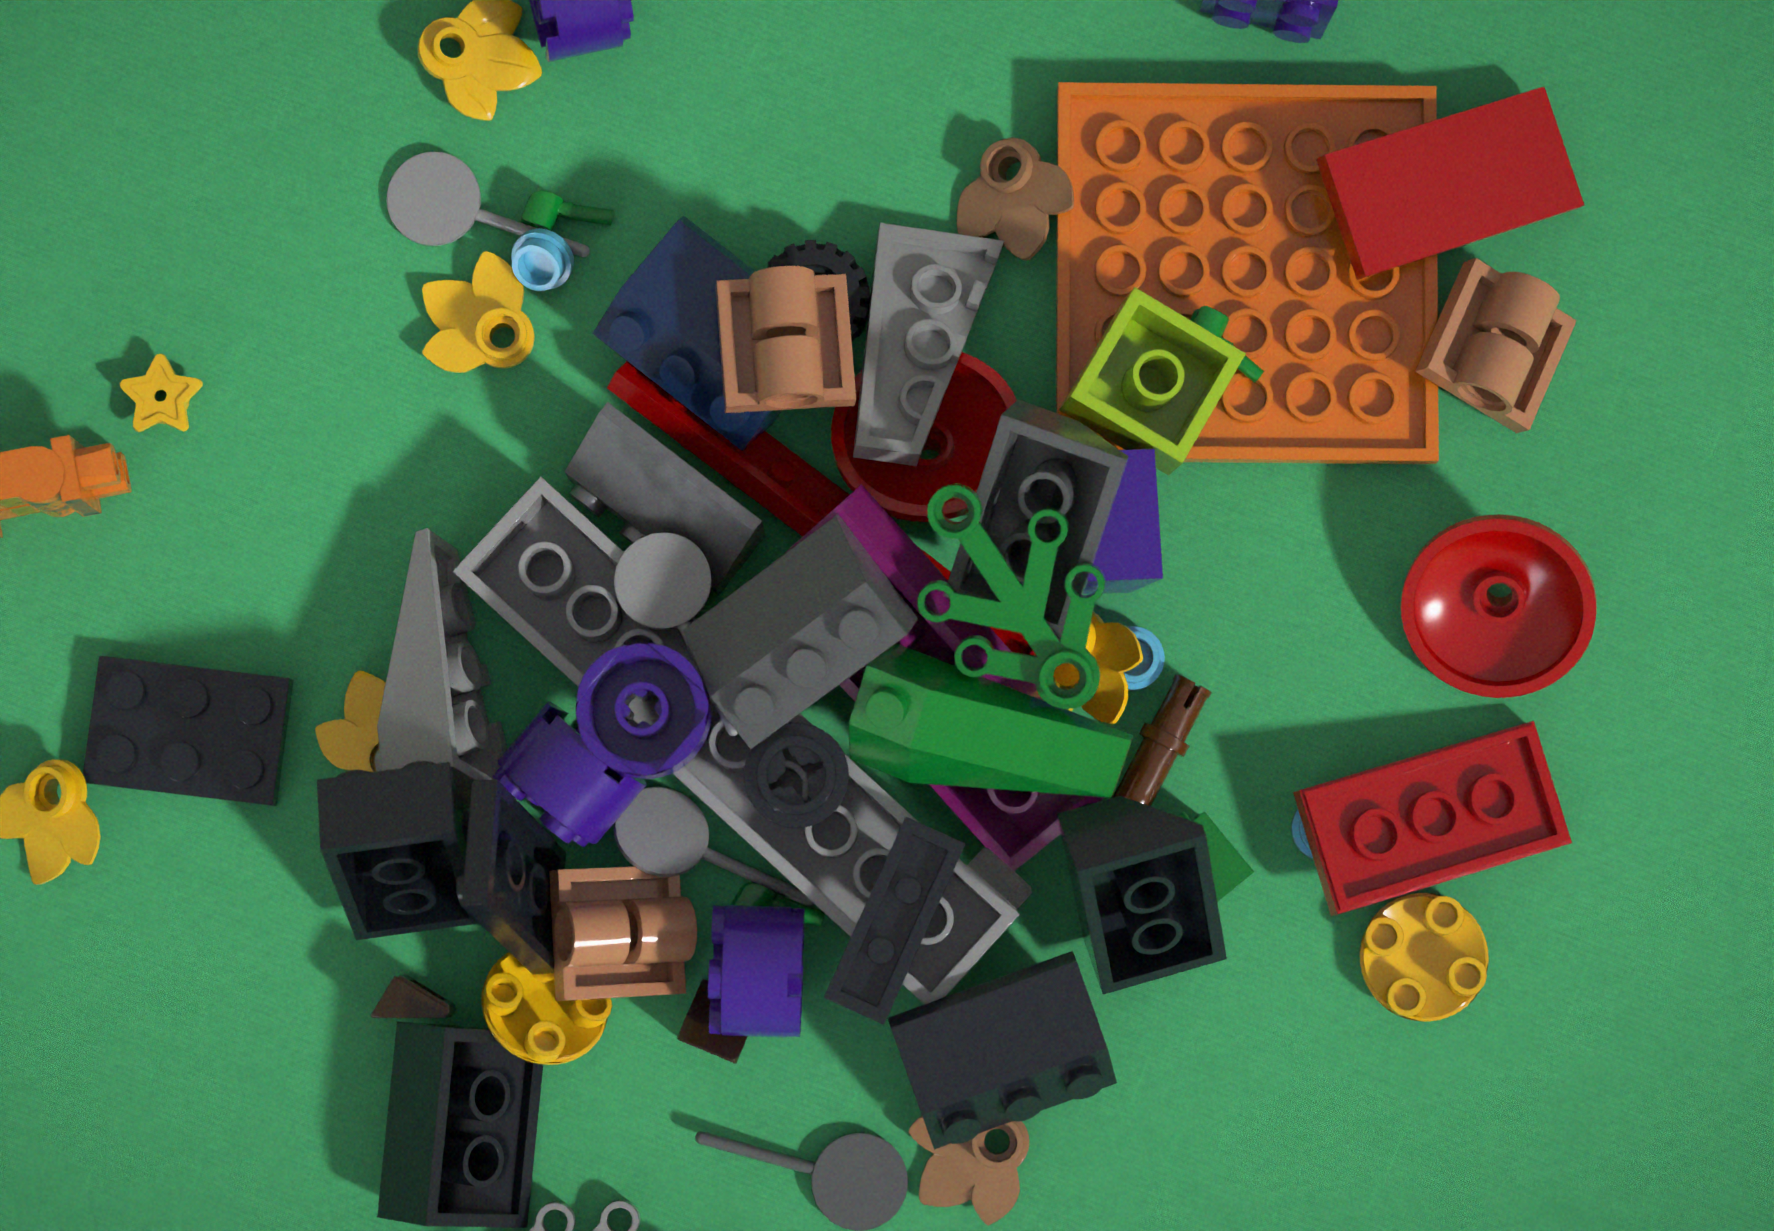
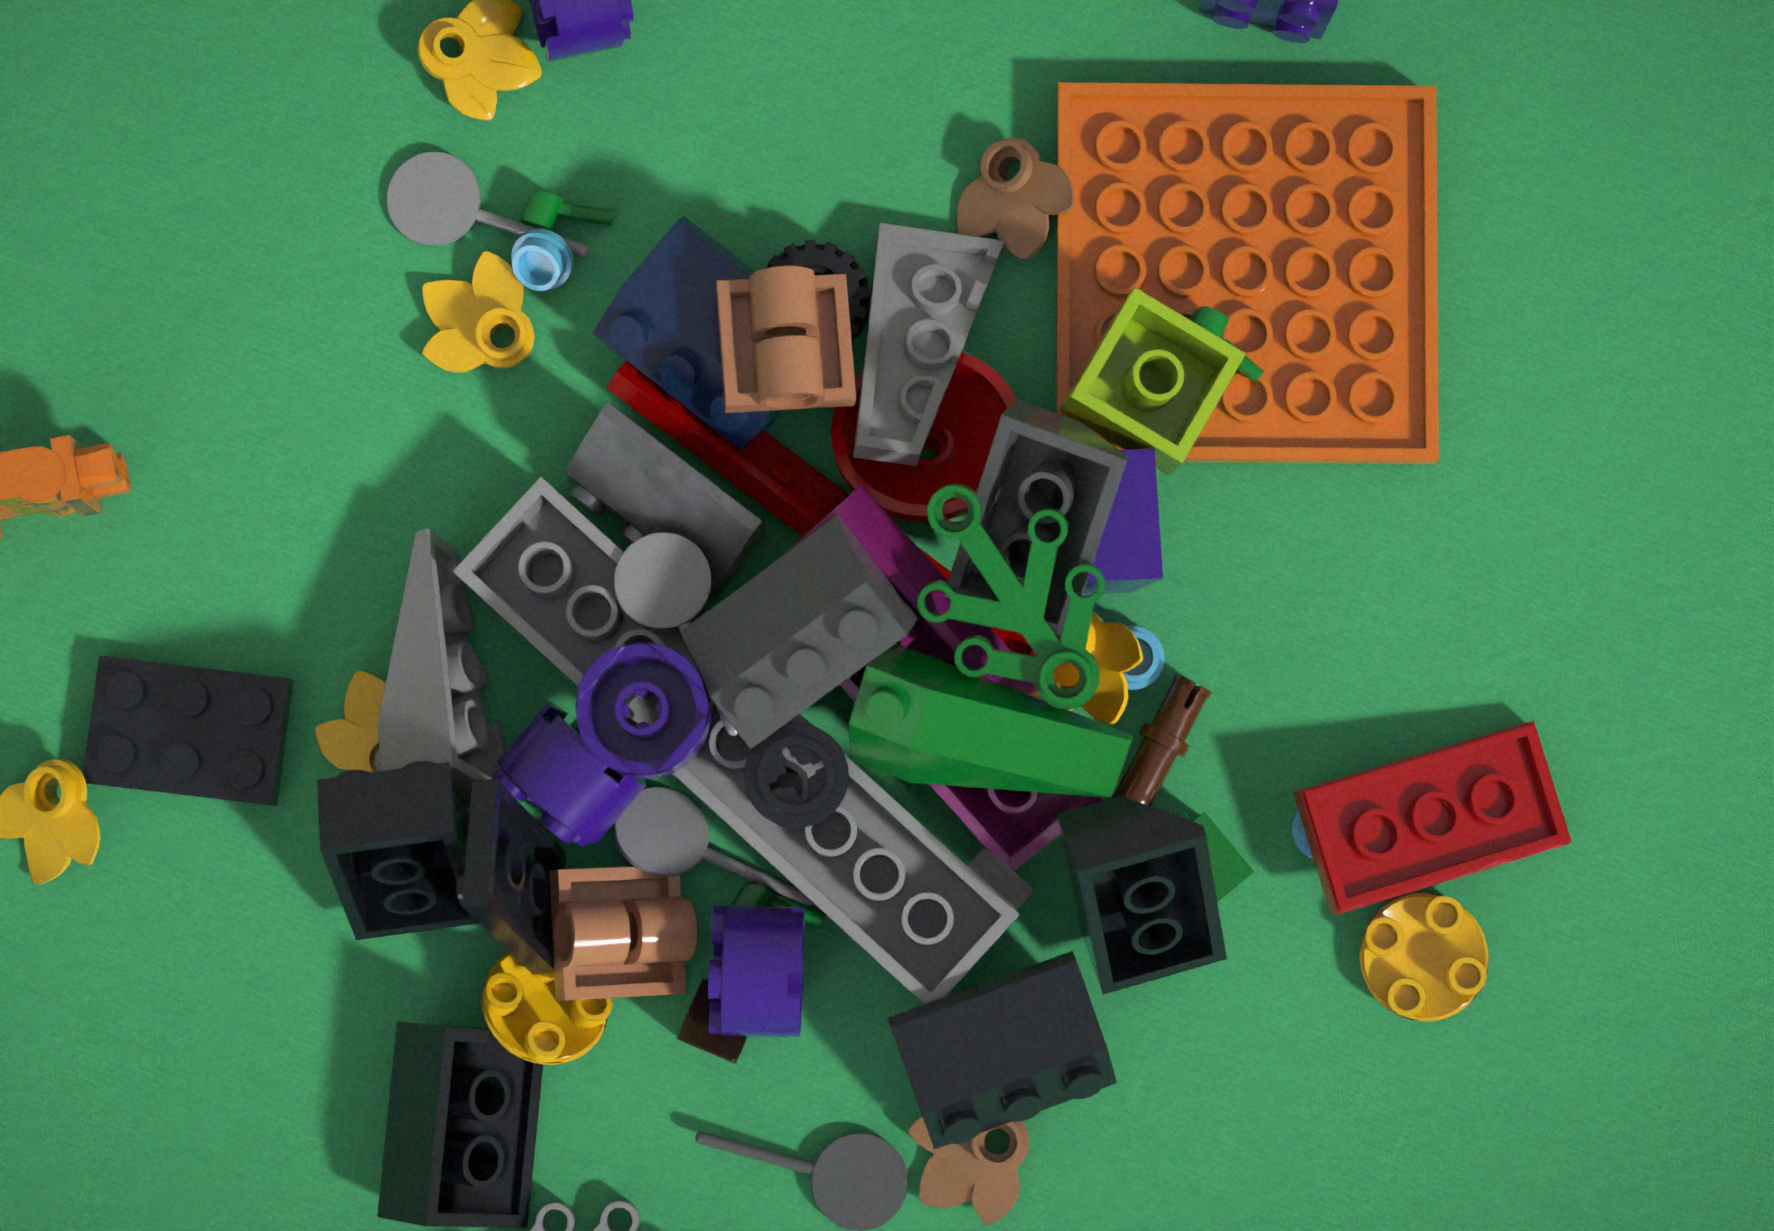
yellow plate [120,354,203,432] -> none
dark brown slope [370,974,457,1018] -> none
black plate [824,816,965,1025] -> none
red tile [1316,86,1585,280] -> none
red dish [1401,514,1597,698] -> none
nougat plate [1415,258,1577,434] -> none

